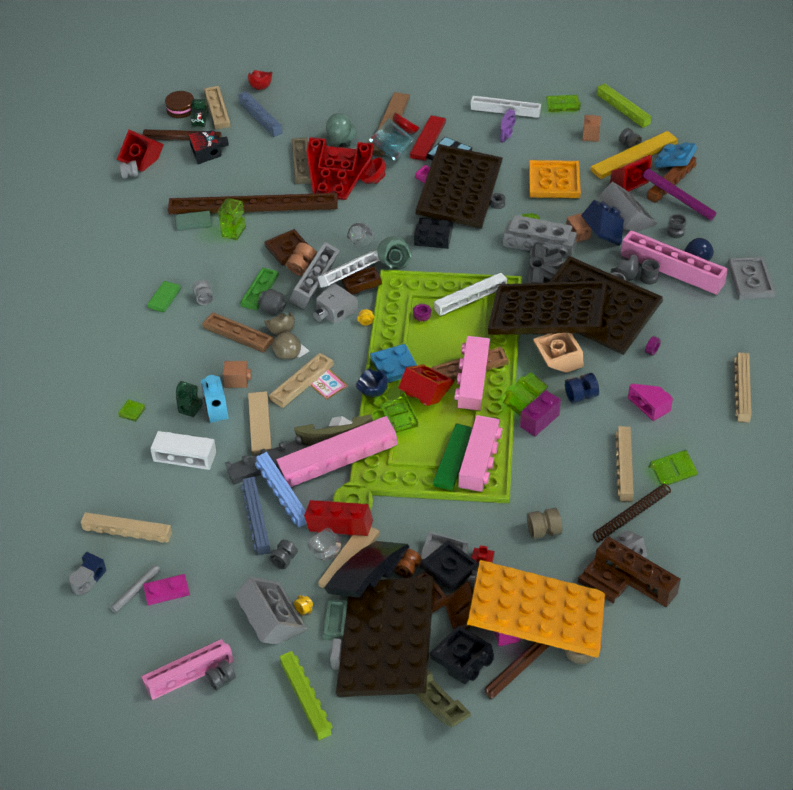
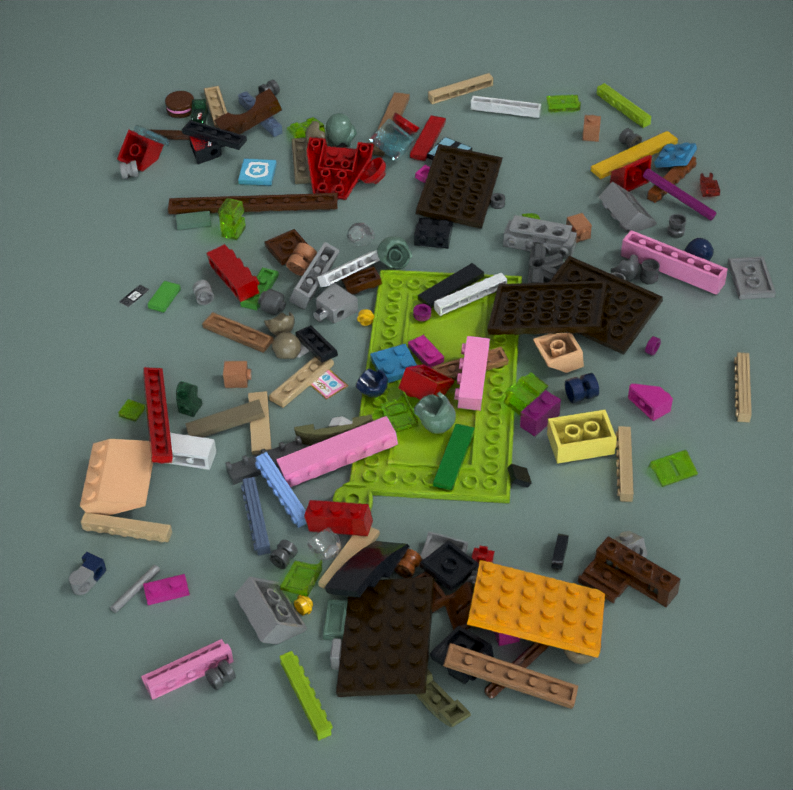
medium azure torso [201,375,229,423] -> none
red hair [248,70,273,90] -> none
bright pink brick [459,415,503,492] -> none
medium lavender slope [500,109,516,143] -> none
dark tan wheel [527,508,562,539] -> none
light orange plate [529,160,581,198] -> none
dark blue slope [581,200,624,246] -> none
reddish brown piece [593,484,671,543] -> none
none -> light nougat slope [80,439,153,516]
none -> sticker [119,285,149,307]
none -> clear light blue tile [134,125,171,146]
none -> red plate [143,367,173,464]
none -> black tile [182,120,247,150]
none -> dark tan tile [185,399,265,438]
none -> red brick [206,244,259,302]
none -> reddish brown arch [214,88,282,134]
none -> medium azure tile [238,159,277,186]
none -> dark grey wheel [258,79,280,95]
none -> clear neon green piece [280,560,323,597]
none -> clear neon green piece [287,117,325,138]
none -> black tile [295,325,338,363]
none -> dark tan hair [305,121,328,145]
none -> dark pink plate [408,335,444,368]
none -> sand green hair [414,392,456,434]
none -> black tile [418,263,484,308]
none -> tan piece [428,73,493,104]
none -> medium nougat tile [443,643,578,709]
none -> black tile [507,464,532,488]
none -> light yellow brick [547,409,617,464]
none -> black beam [551,533,569,570]
none -> clear red plate [700,173,720,197]

